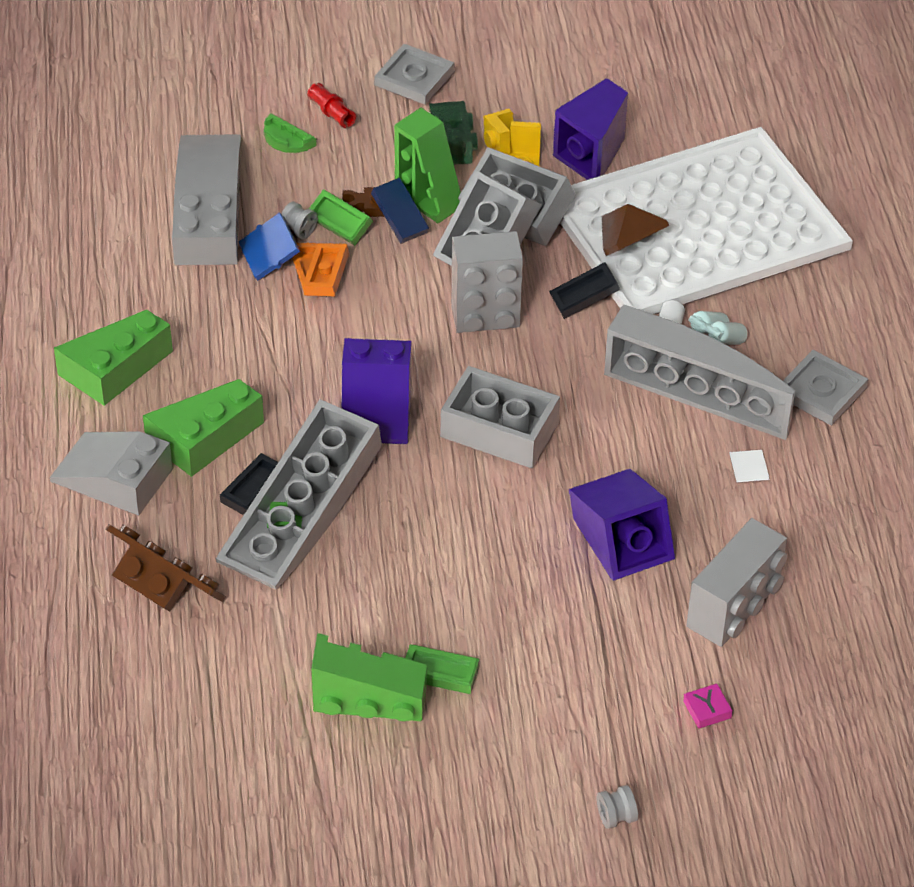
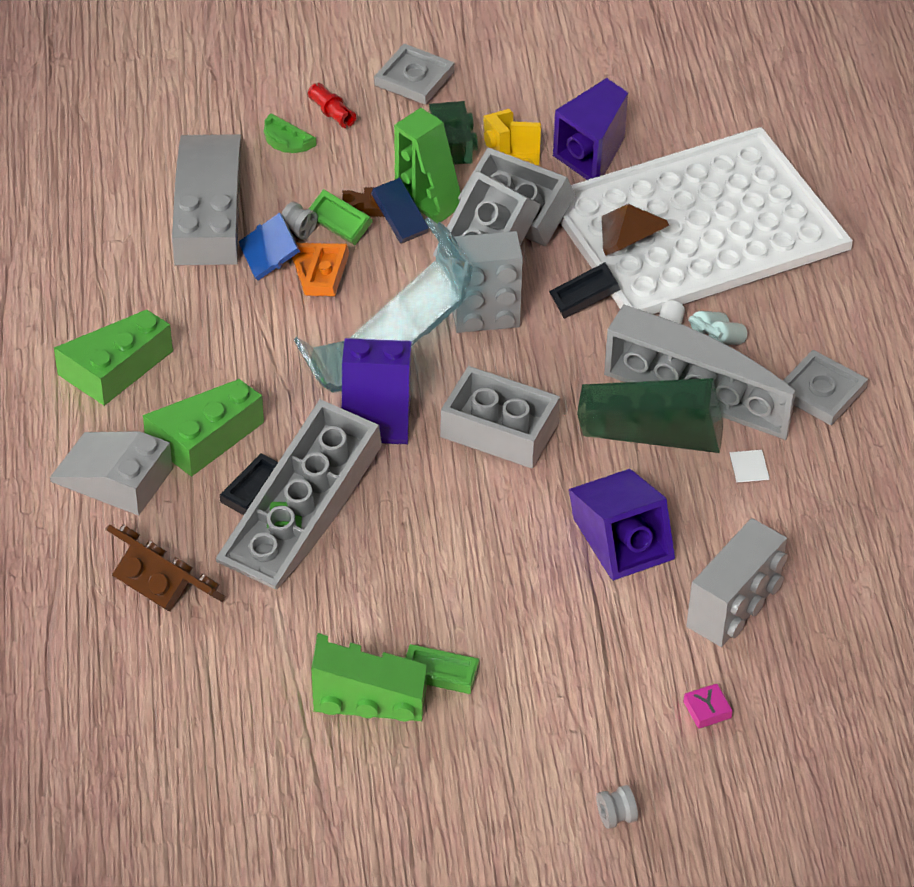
none -> clear light blue windscreen [293,217,473,393]
none -> clear green wedge [577,378,724,453]

